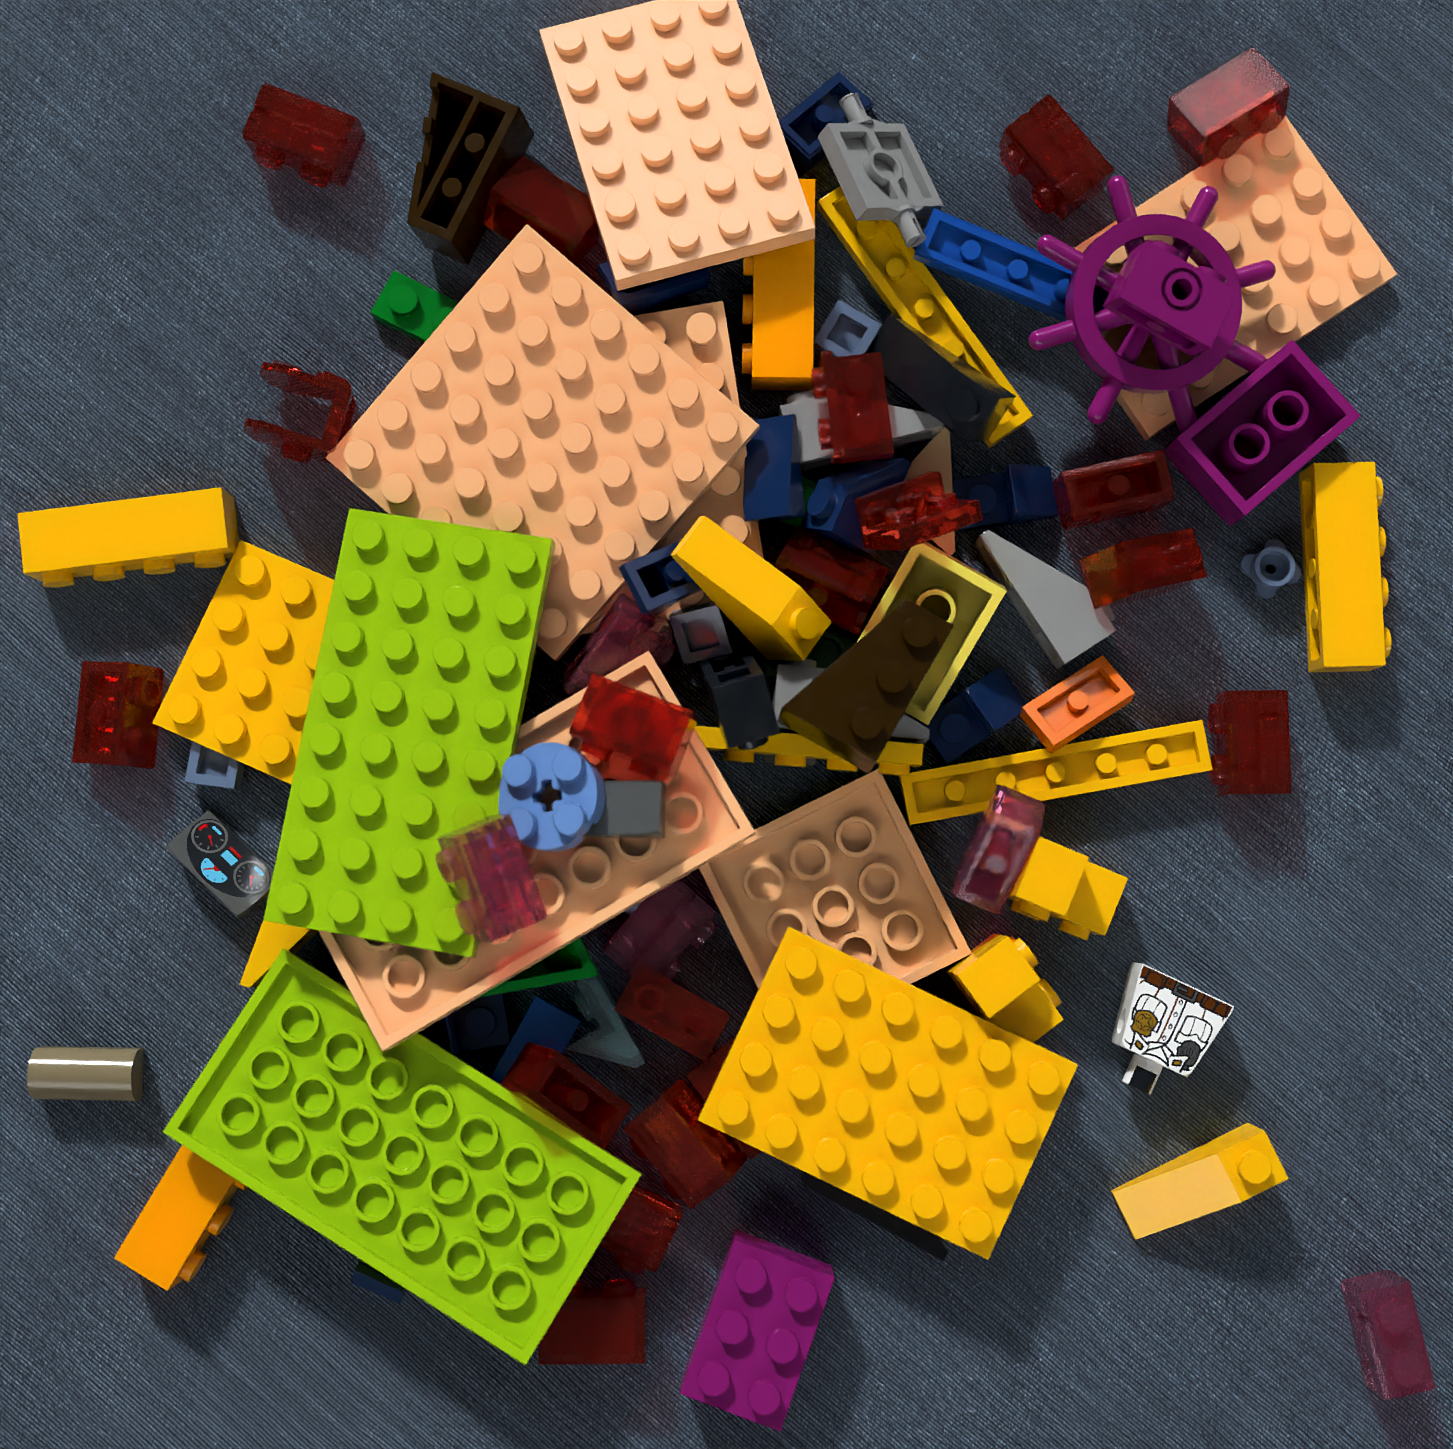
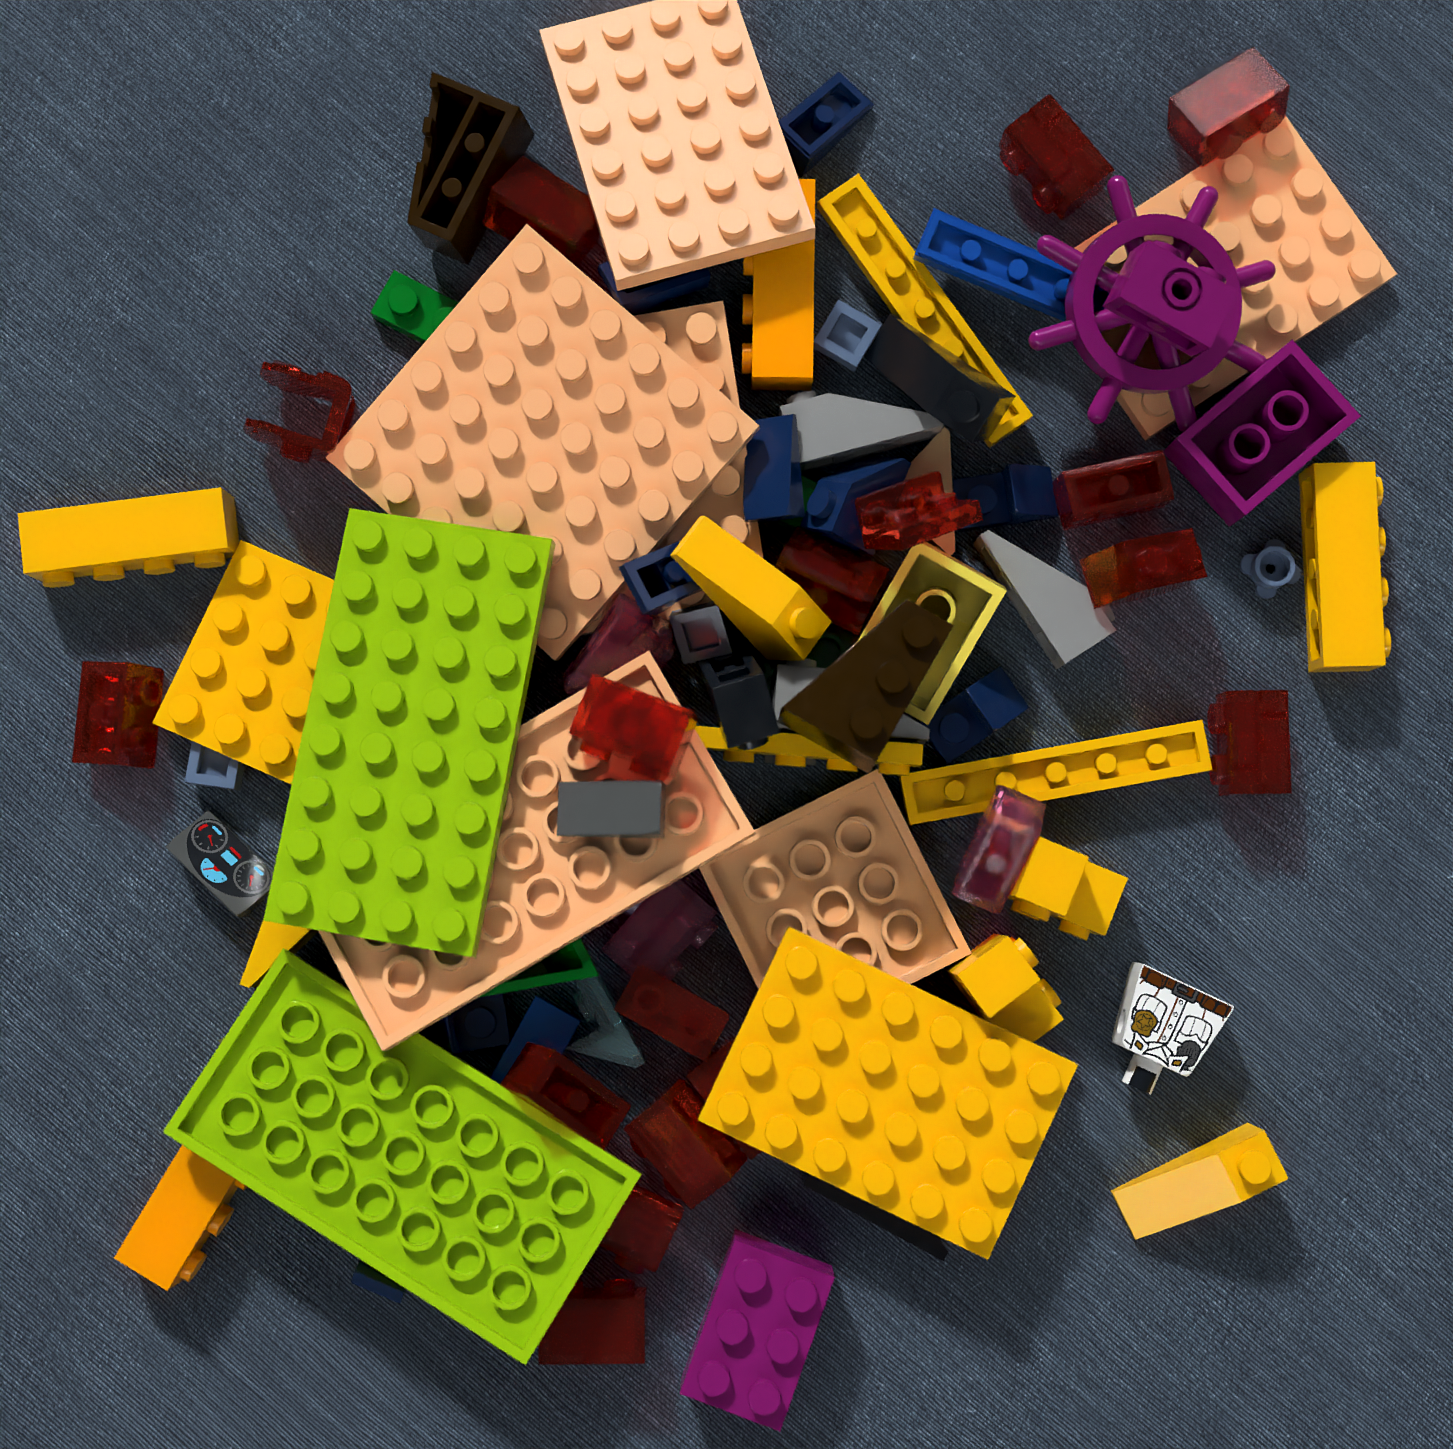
dark tan brick [27,1046,144,1101] -> none
clear red brick [242,83,366,188] -> none
clear pink brick [436,814,548,942] -> none
medium blue plate [498,742,605,852] -> none
clear red bracket [811,351,894,464] -> none
light grey plate [817,93,944,248] -> none
orange plate [1019,655,1135,754] -> none
clear pink brick [1340,1270,1436,1399] -> none

